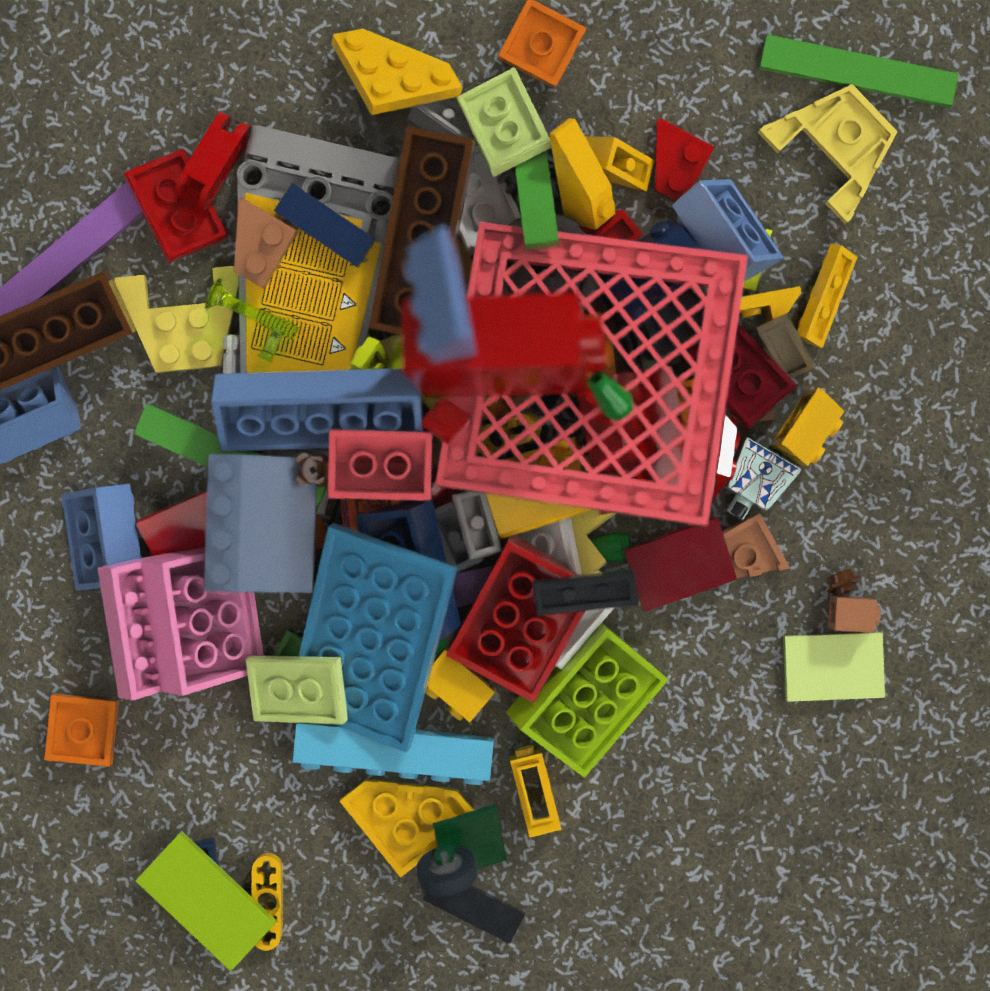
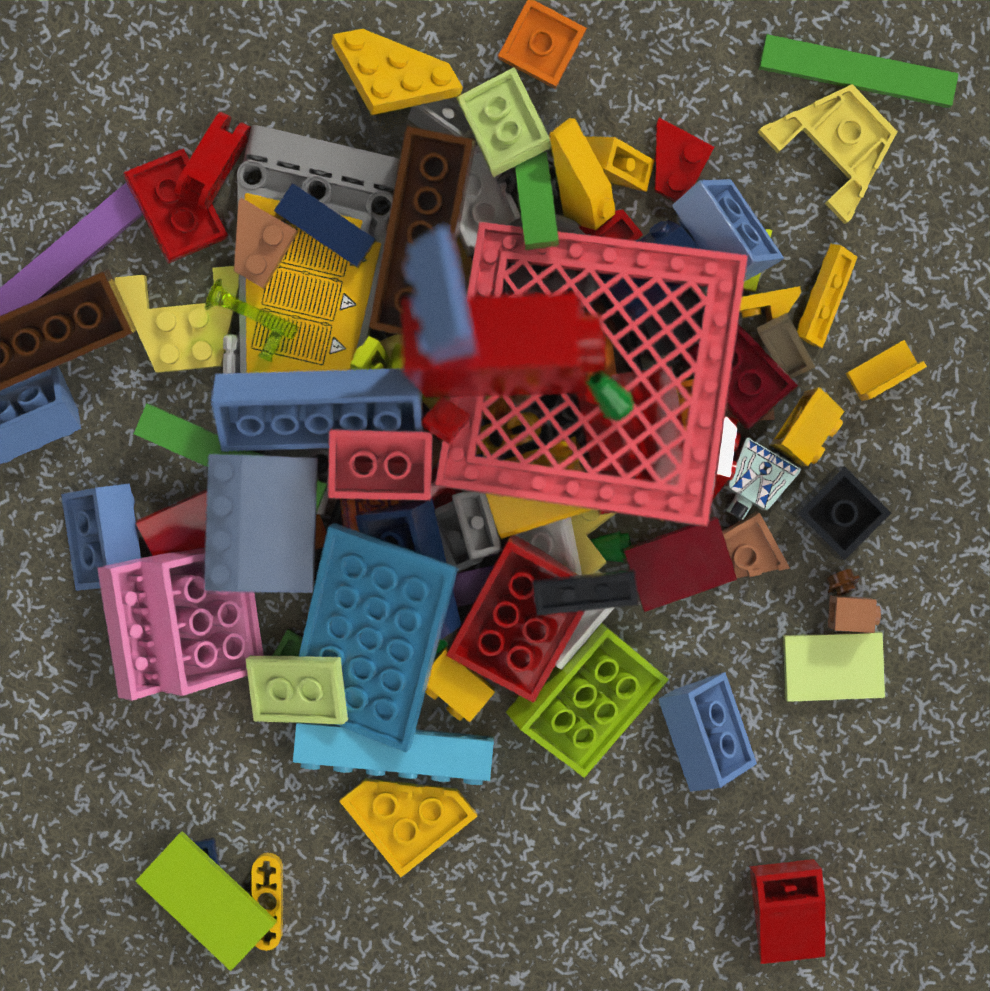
orange plate [44,693,119,767] -> none
reddish brown plate [295,453,329,487] -> none
plate [417,804,507,896] -> none
black tile [423,869,525,944] -> none
yellow window [510,745,561,838] -> none
none -> medium blue slope [658,672,757,792]
none -> red slope [749,859,826,964]
none -> black brick [790,466,892,560]
none -> yellow panel [845,340,927,401]

